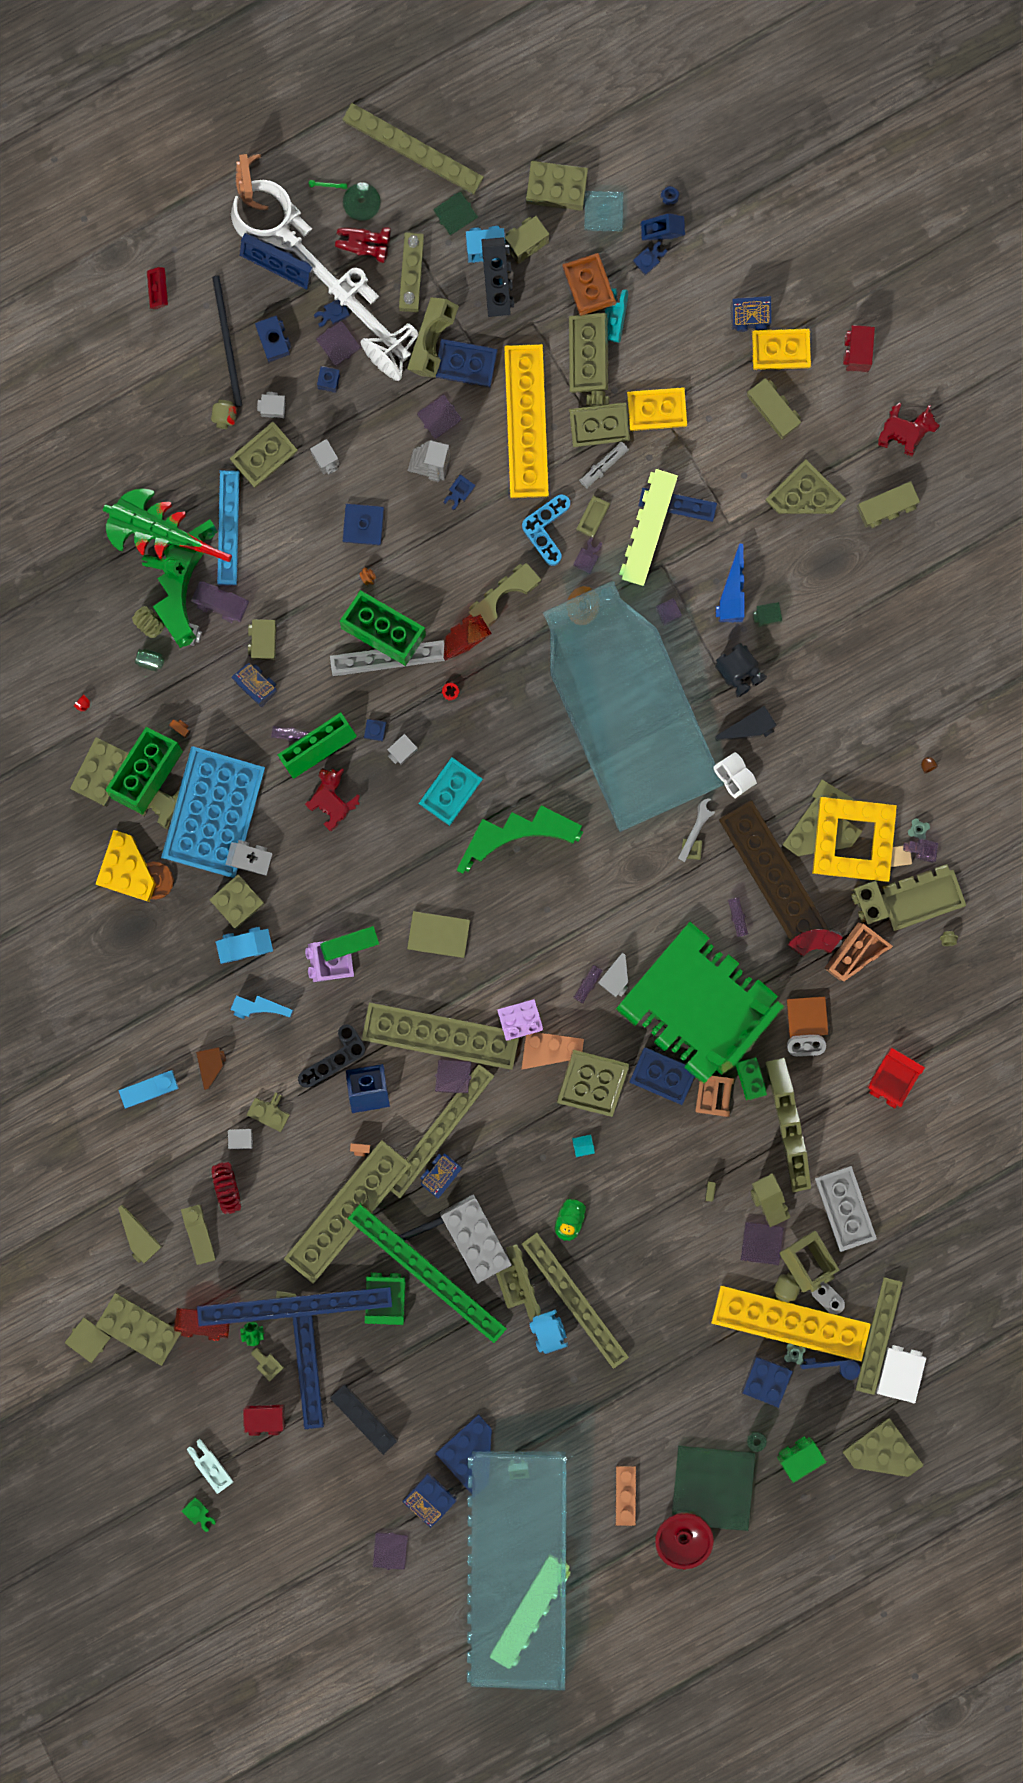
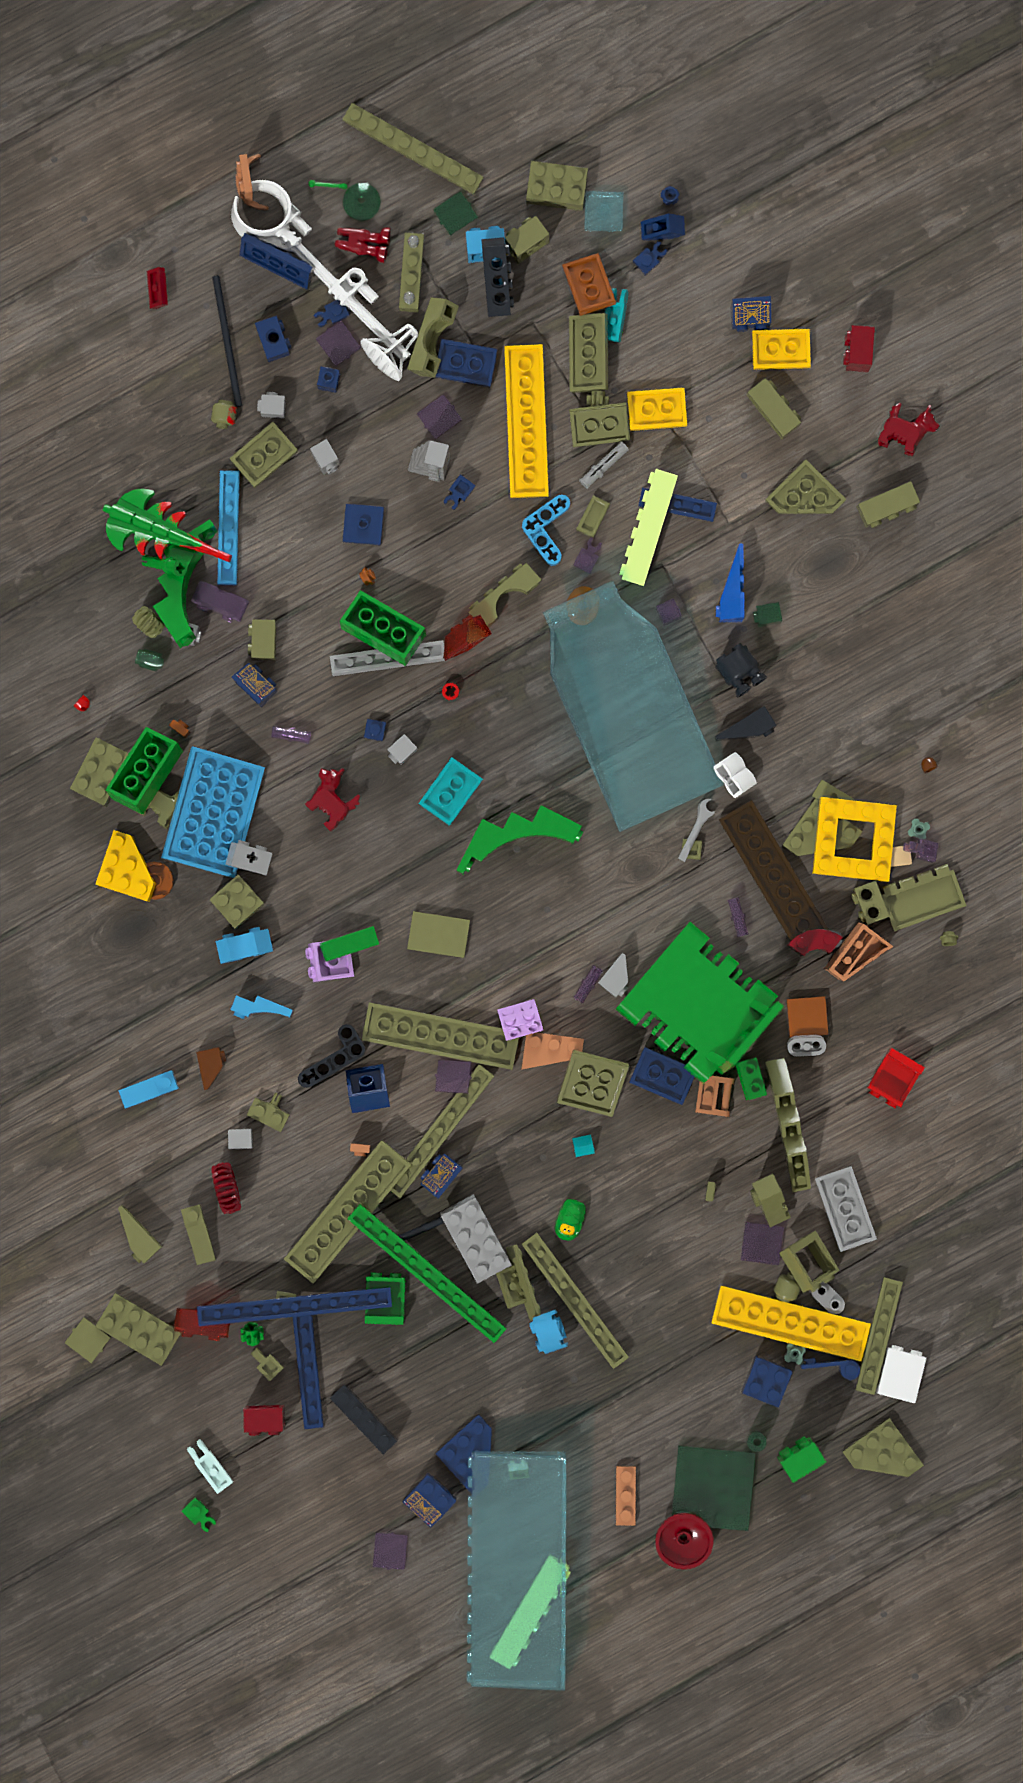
green brick [277,712,357,779] -> none

